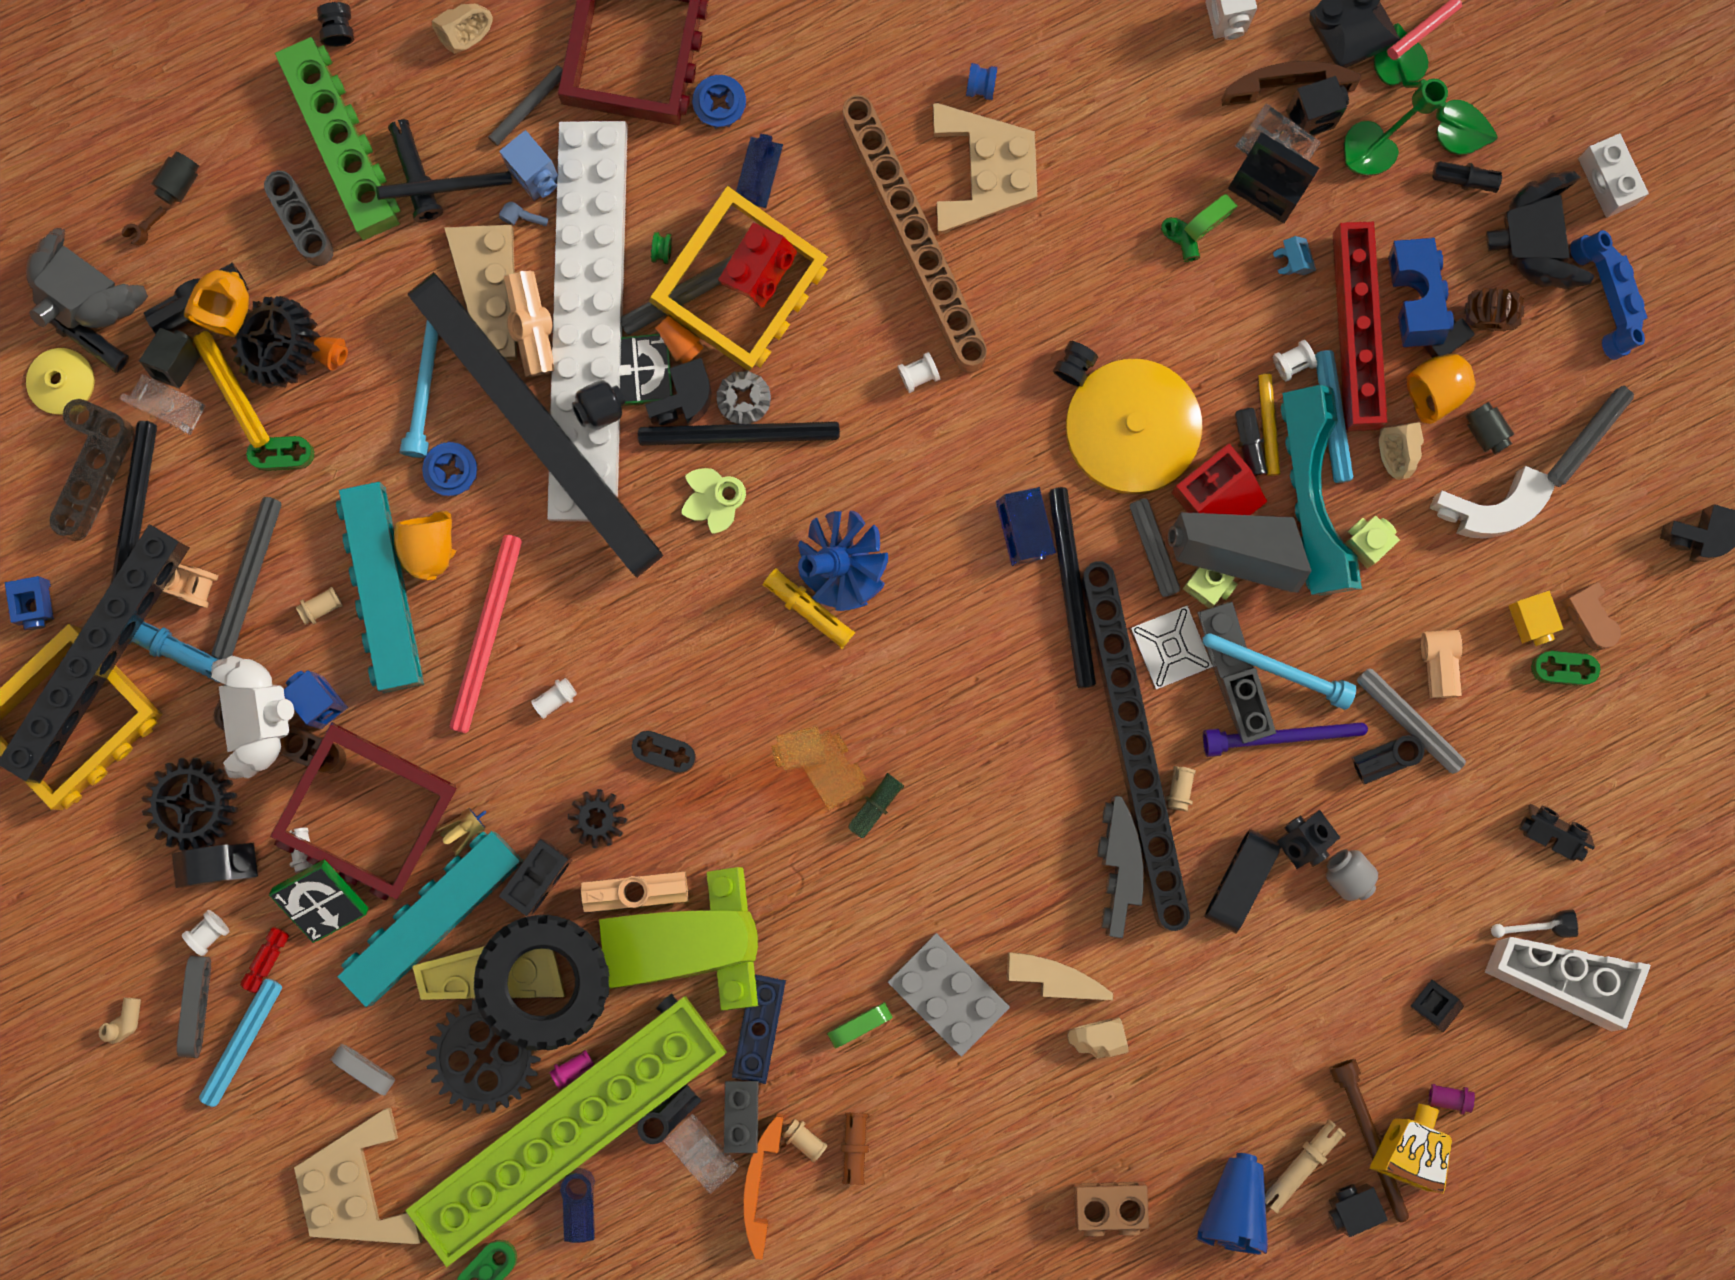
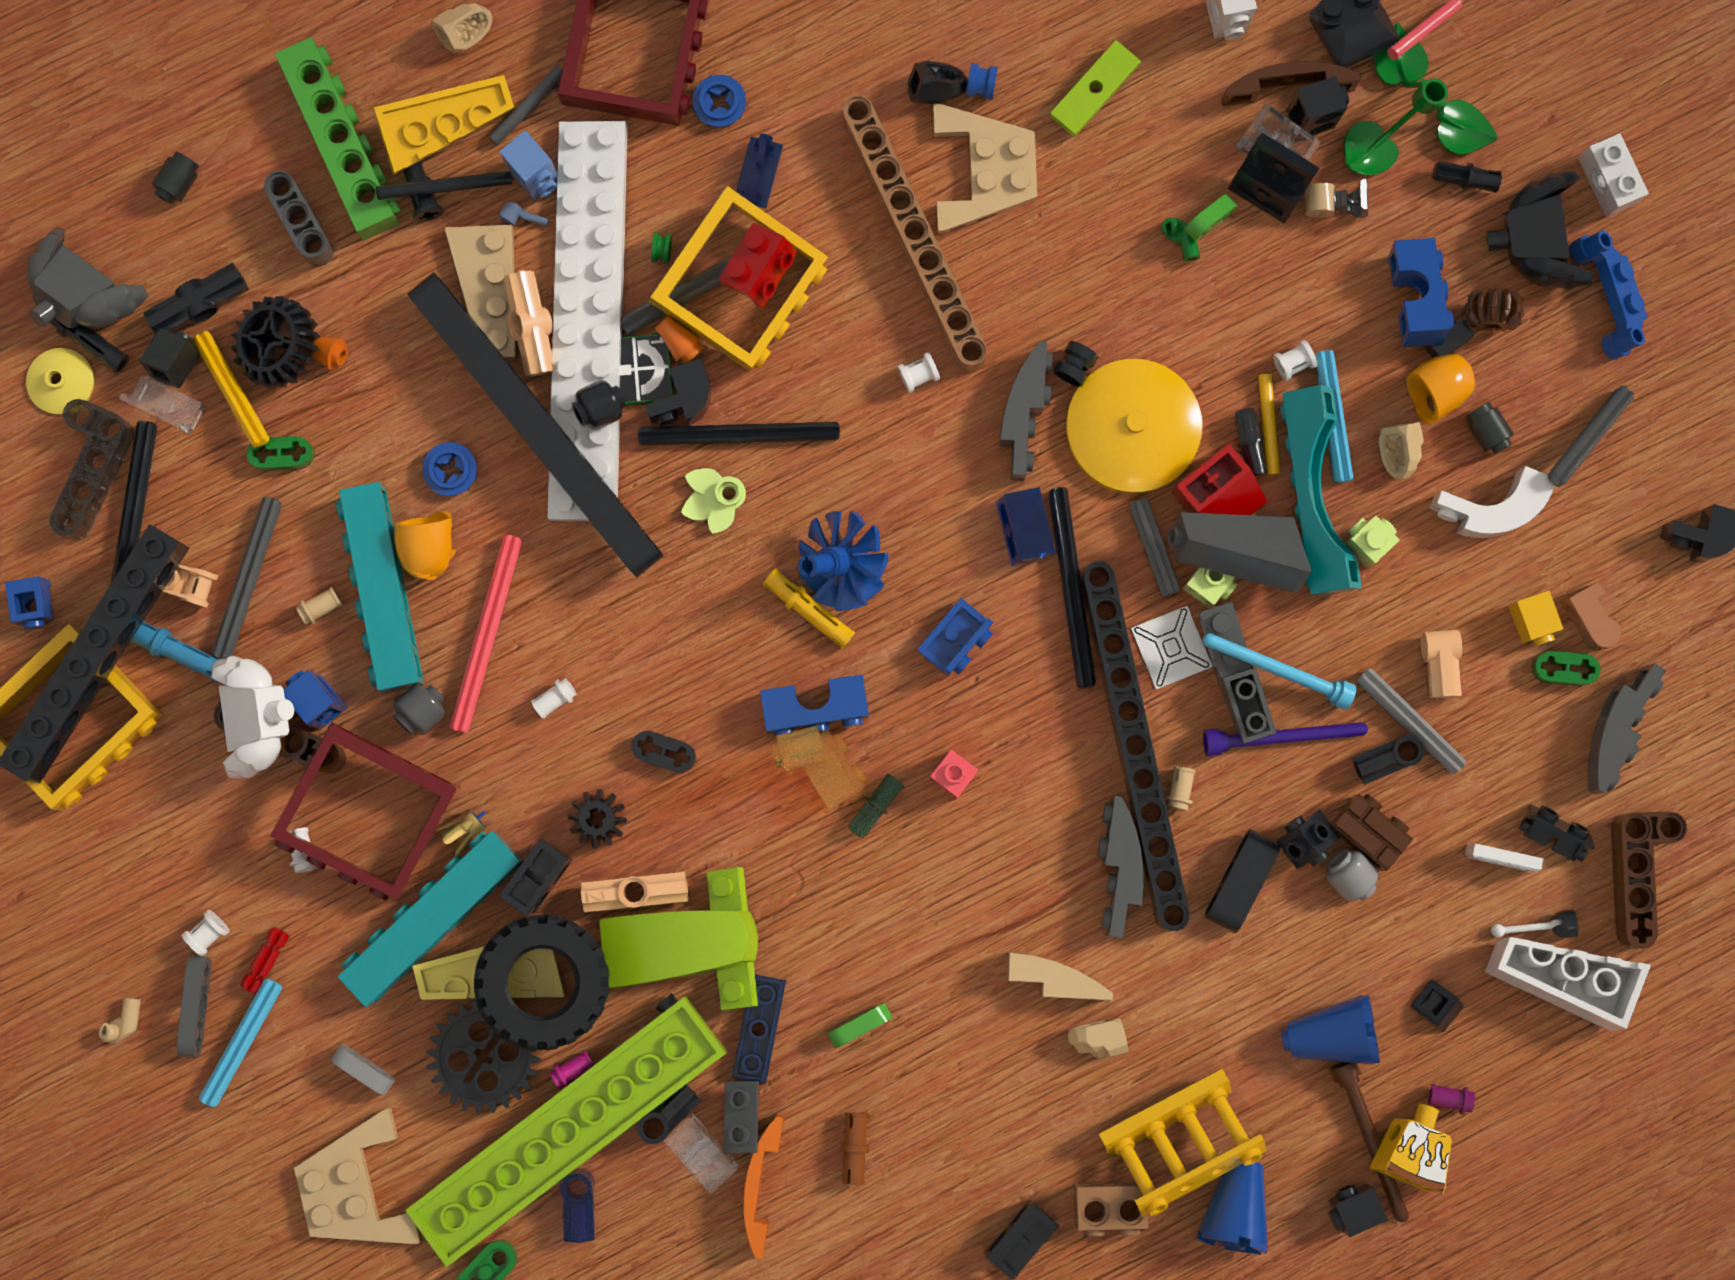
reddish brown hand [122,206,166,246] -> none
black gear [142,758,238,851] -> none
black brick [172,843,258,888] -> none
light orange piece [184,270,249,337] -> none
tile [269,859,369,943] -> none
black wheel [317,2,354,47] -> none
medium azure piece [399,320,438,458] -> none
light grey gear [717,370,771,424] -> none
tan pin [782,1119,827,1163] -> none
light grey plate [888,933,1010,1057] -> none
tan pin [1265,1119,1346,1214] -> none
dark azure tile [1273,236,1316,275] -> none
red brick [1333,221,1387,432] -> none
none -> yellow wing [373,75,514,175]
none -> dark grey head [393,684,445,736]
none -> blue arch [760,674,869,738]
none -> black rock [908,61,968,104]
none -> blue bracket [917,598,993,677]
none -> coral brick [929,749,979,799]
none -> black hinge [985,1199,1059,1280]
none -> dark grey slope [999,341,1053,481]
none -> lime tile [1049,40,1141,138]
none -> yellow fence [1099,1069,1266,1217]
none -> blue cone [1281,995,1380,1065]
none -> leg [1305,179,1368,218]
none -> reddish brown brick [1330,794,1413,871]
none -> white tile [1464,843,1543,872]
none -> dark grey slope [1588,663,1666,795]
none -> reddish brown beam [1611,812,1687,949]

